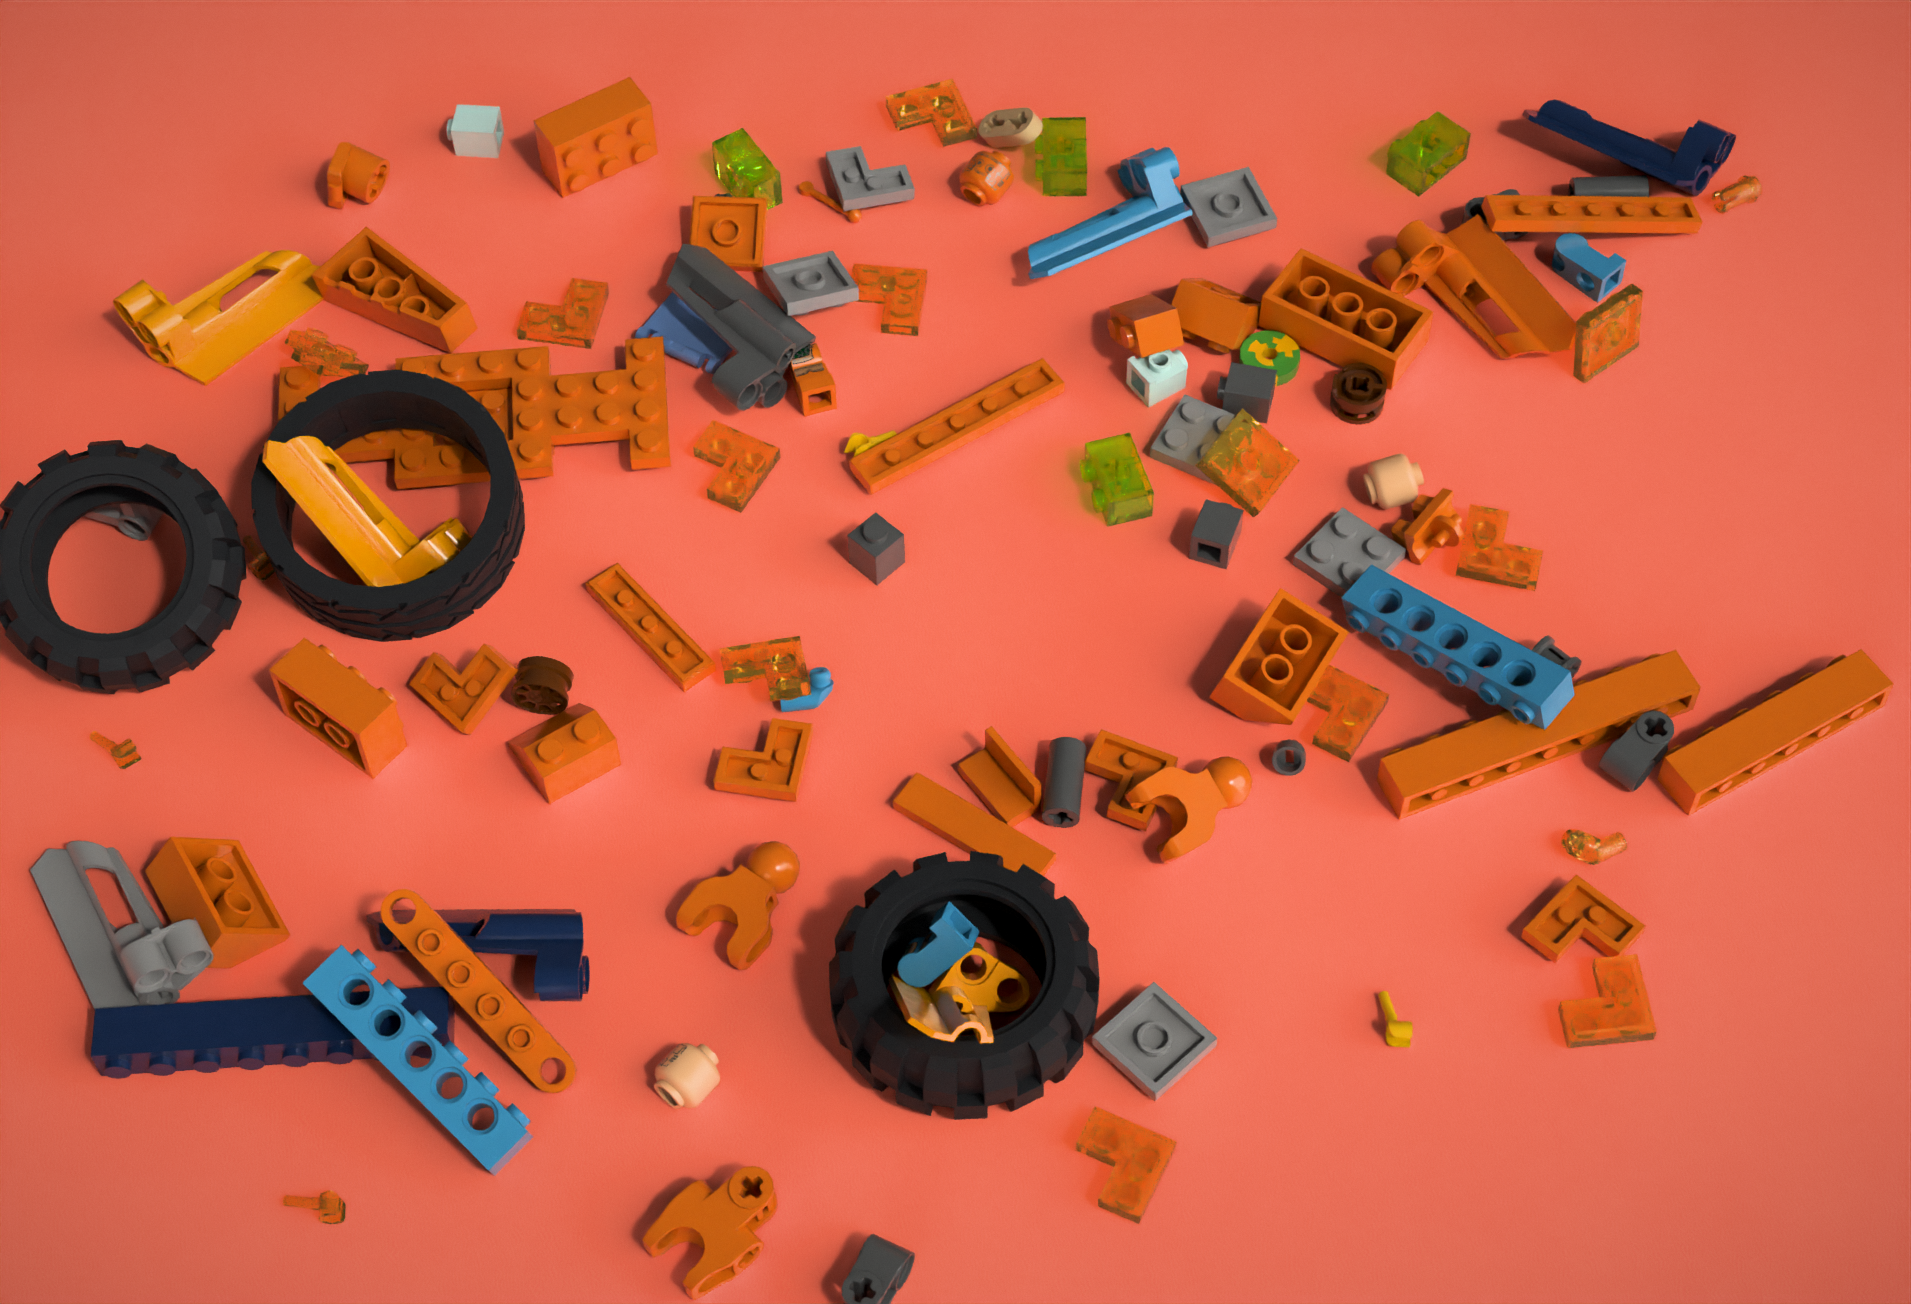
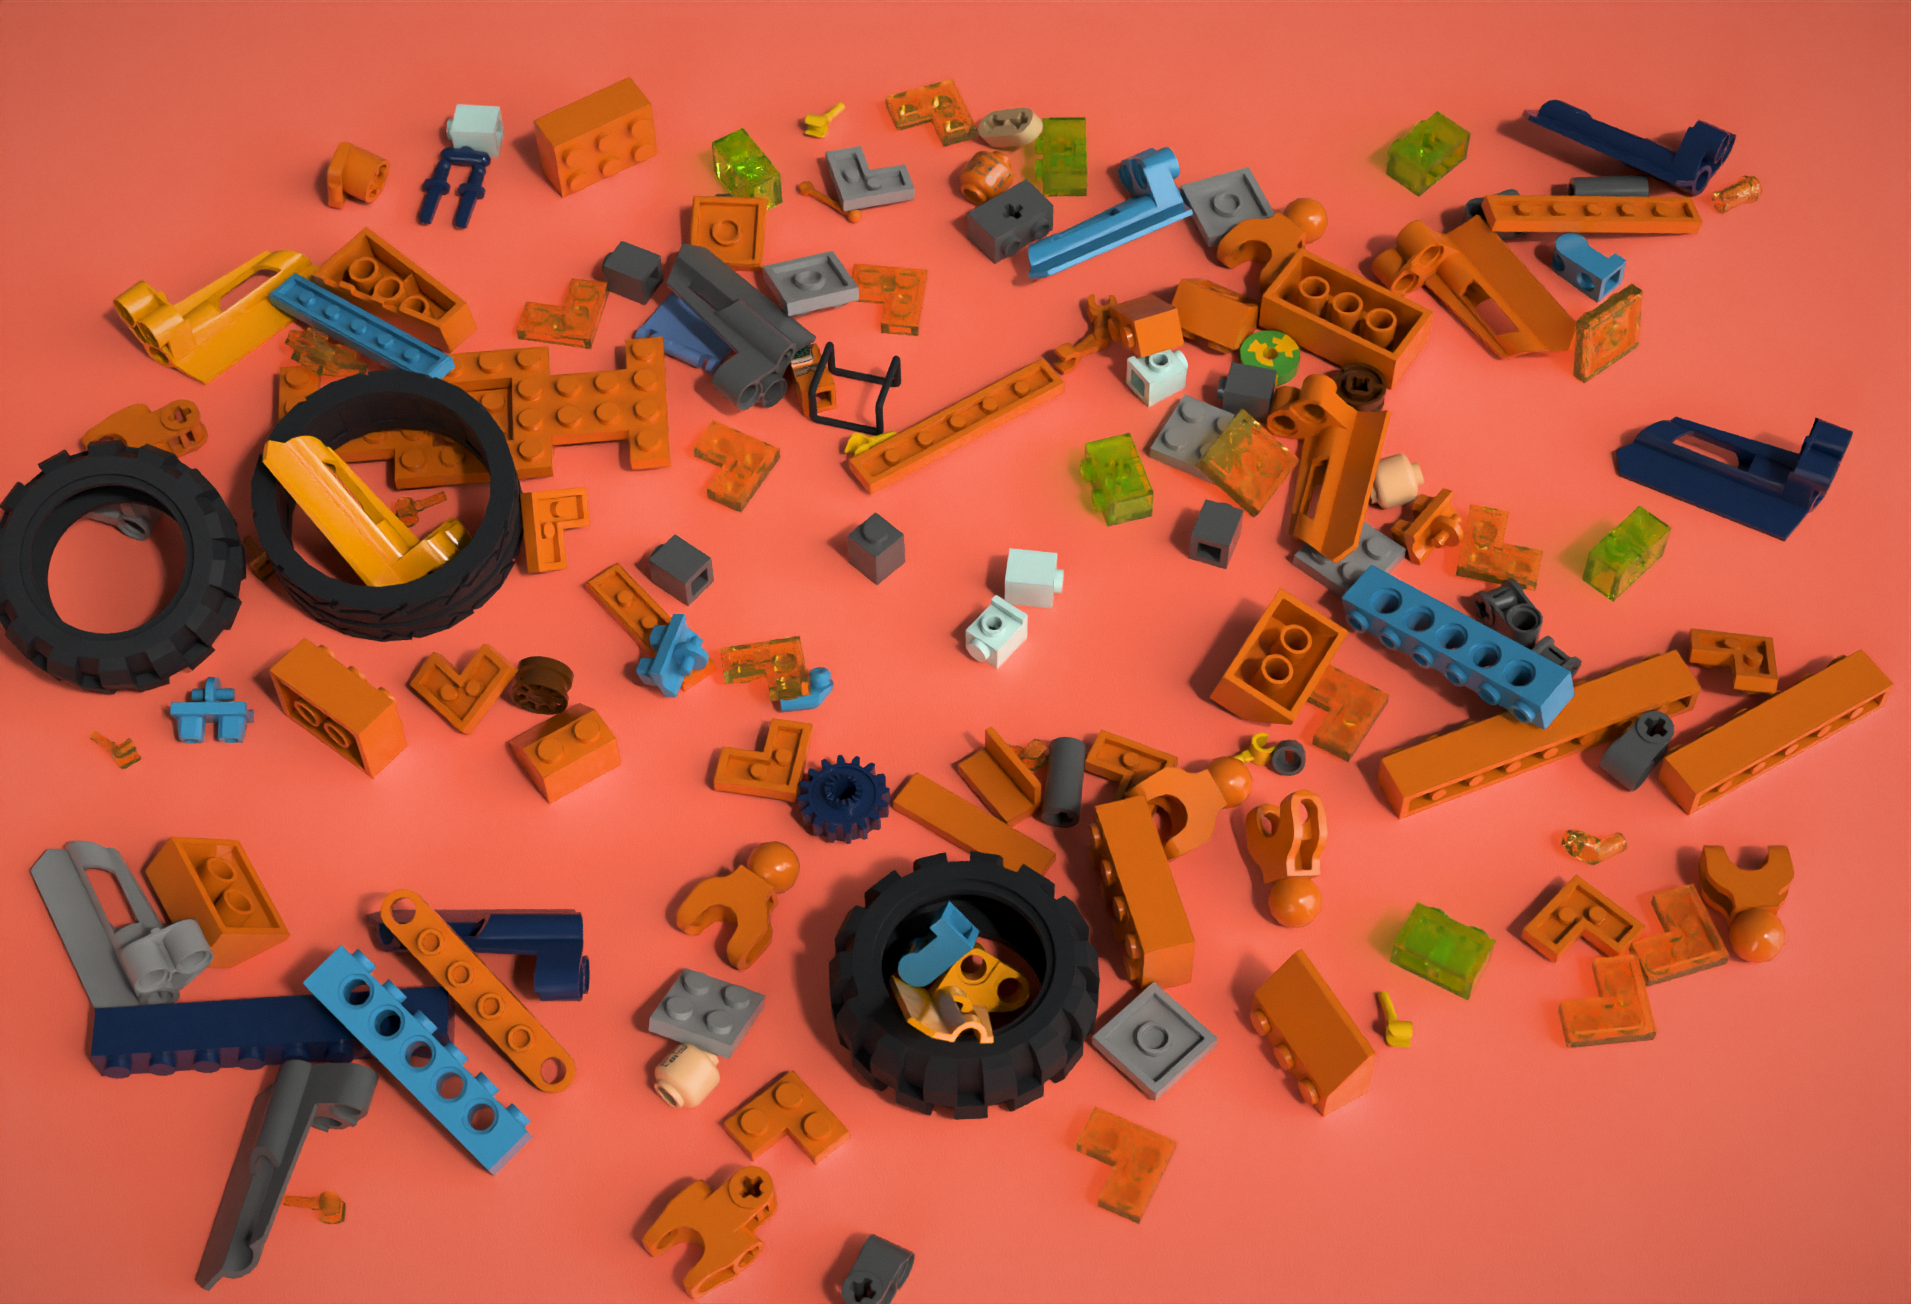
none -> orange piece [81,399,208,458]
none -> dark azure hips [170,677,255,744]
none -> dark grey panel [195,1060,379,1291]
none -> dark azure tile [268,273,455,379]
none -> hand [395,491,447,528]
none -> dark blue piece [419,146,491,229]
none -> orange plate [520,487,590,573]
none -> dark grey brick [602,241,664,305]
none -> dark azure hips [636,614,709,698]
none -> light grey plate [648,968,765,1059]
none -> dark grey brick [649,534,714,607]
none -> orange plate [723,1070,850,1165]
none -> dark blue gear [798,755,891,844]
none -> yellow hand [805,102,845,138]
none -> black piece [808,342,901,435]
none -> light aqua brick [965,595,1028,669]
none -> dark grey brick [967,179,1054,264]
none -> light aqua brick [1005,548,1064,609]
none -> hand [1007,739,1048,771]
none -> orange piece [1054,294,1117,375]
none -> orange brick [1087,795,1196,993]
none -> orange piece [1217,197,1329,294]
none -> yellow hand [1233,732,1275,766]
none -> orange piece [1245,789,1328,928]
none -> orange slope [1250,949,1376,1117]
none -> orange panel [1266,374,1391,564]
none -> clear neon green brick [1390,902,1496,1001]
none -> dark grey piece [1473,578,1543,650]
none -> clear neon green brick [1582,505,1671,602]
none -> dark blue panel [1616,417,1854,542]
none -> plate [1629,884,1730,987]
none -> orange plate [1687,628,1779,694]
none -> orange piece [1698,845,1794,963]

